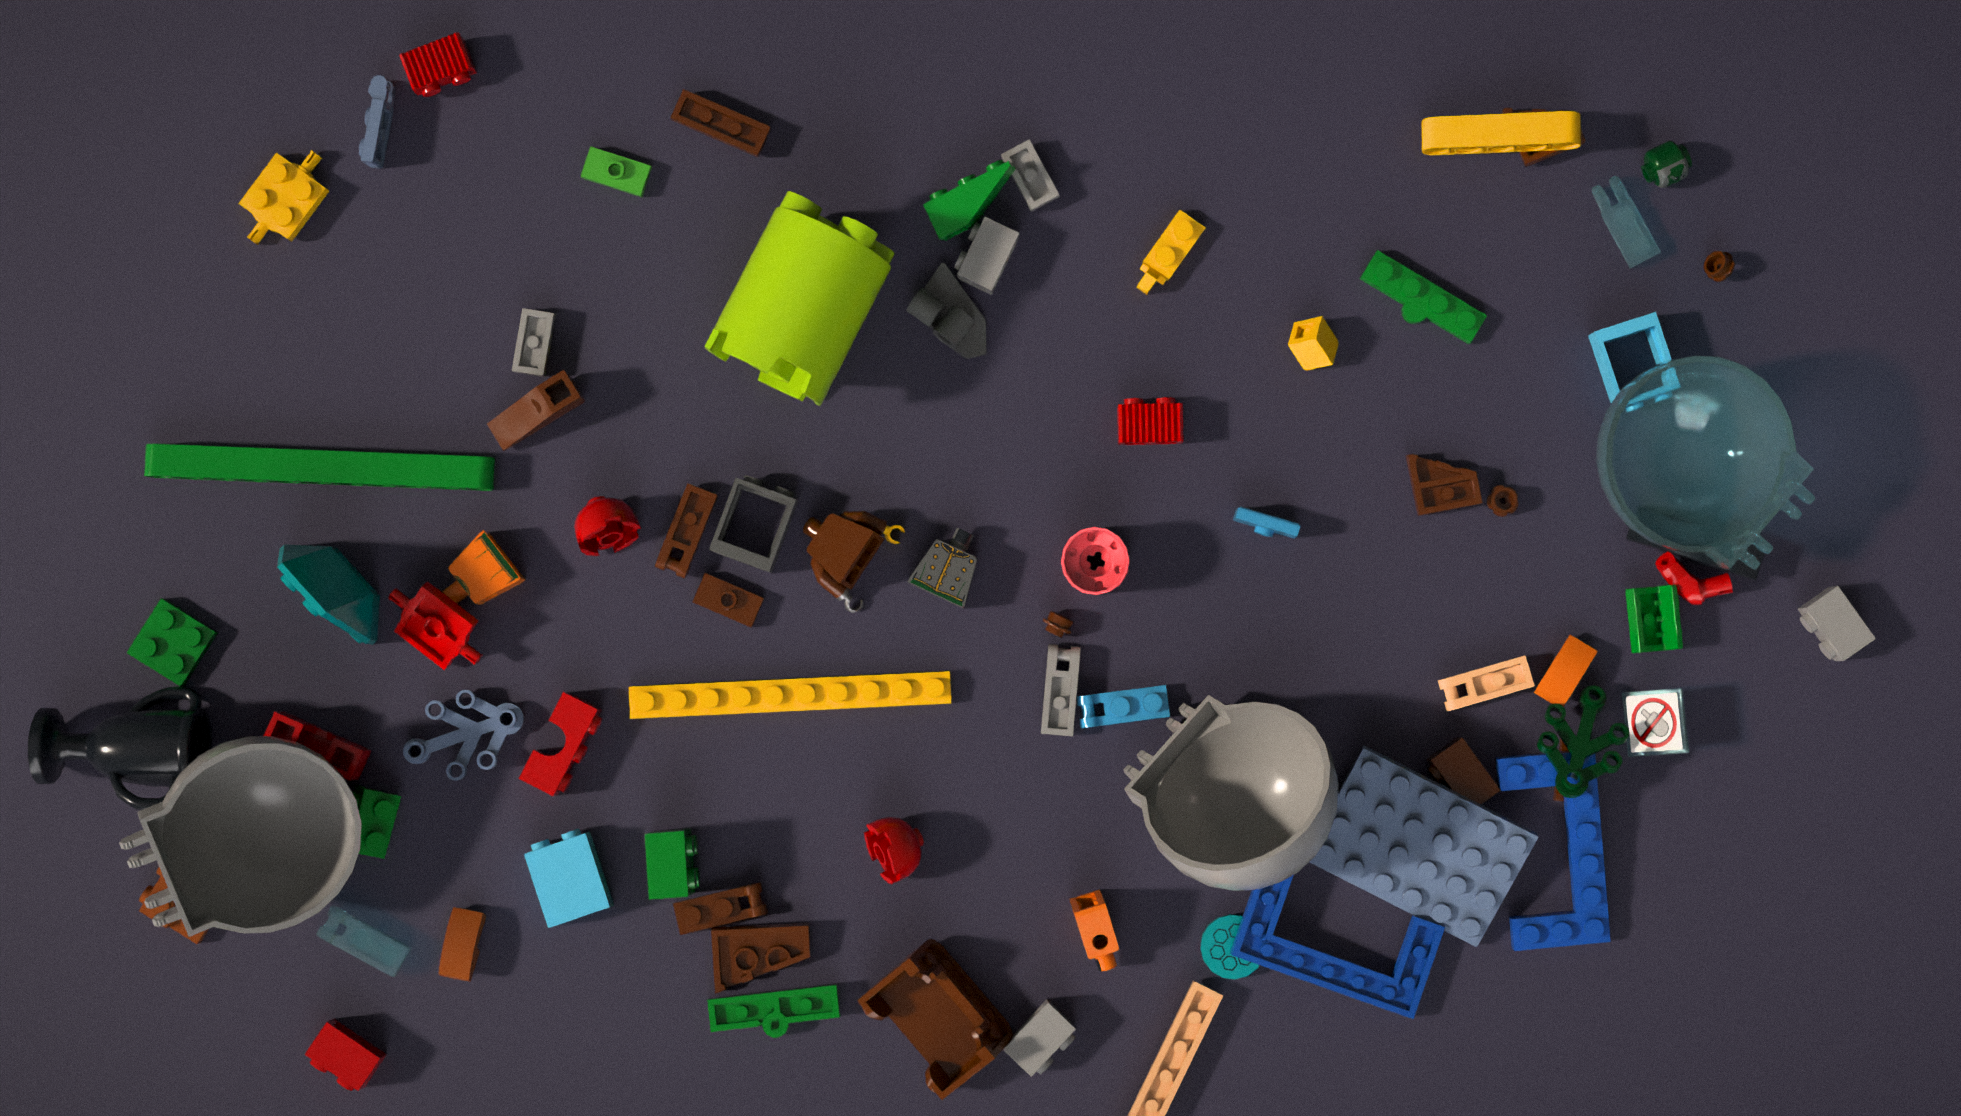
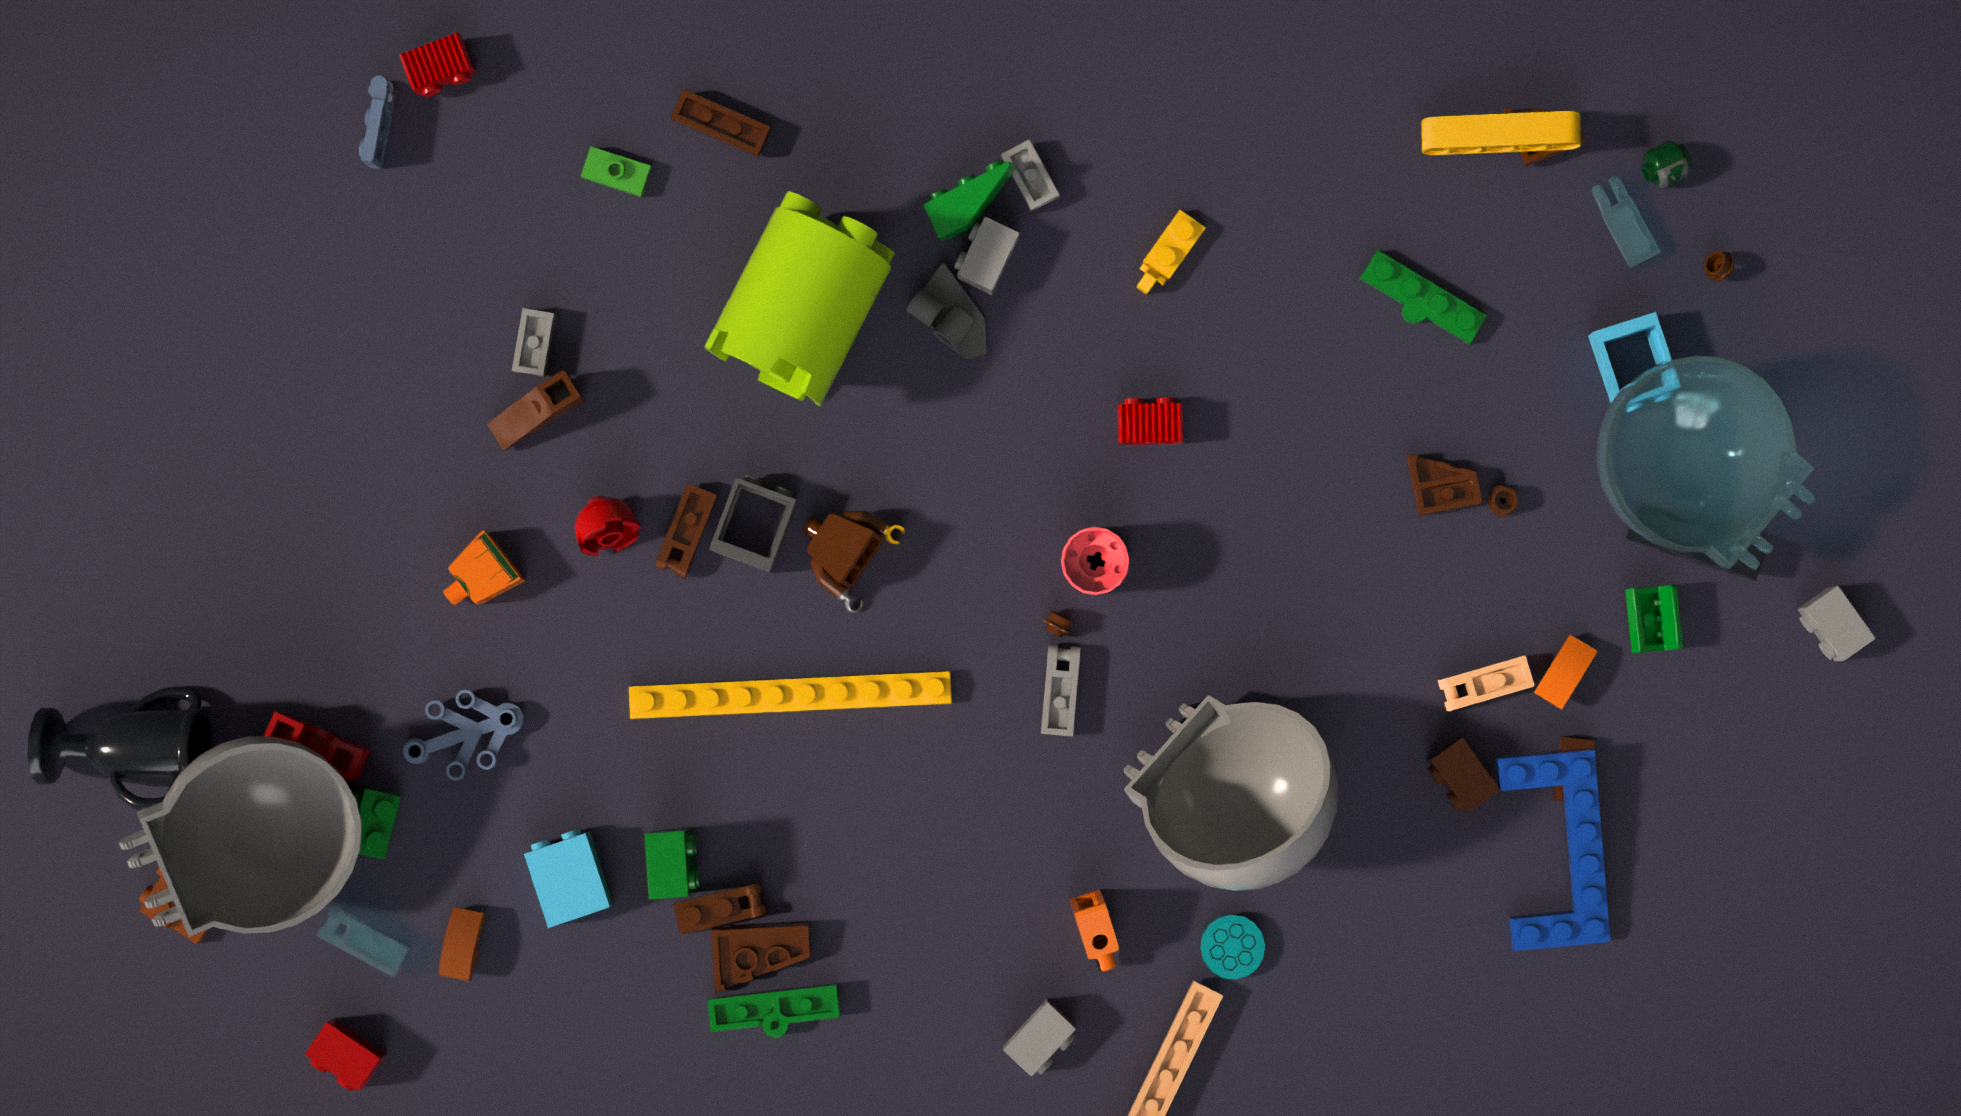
green plate [127,598,218,687] -> none
green beam [144,444,495,491] -> none
yellow plate [238,150,329,245] -> none
teal wedge [277,544,380,645] -> none
red plate [388,581,483,670] -> none
red arch [519,692,603,796] -> none
reddish brown plate [692,573,764,628] -> none
reddish brown windscreen [857,939,1013,1100] -> none
red cylinder [864,817,924,884] -> none
dark grey torso [908,528,978,609] -> none
dark azure plate [1077,685,1170,728] -> none
blue plate [1230,875,1445,1019] -> none
dark azure plate [1233,506,1300,539] -> none
yellow panel [1288,316,1339,370] -> none
sand blue plate [1310,745,1539,947] -> none
dark green plant [1537,685,1629,798] -> none
piece [1622,688,1689,757] -> none
red arm [1655,551,1733,605] -> none

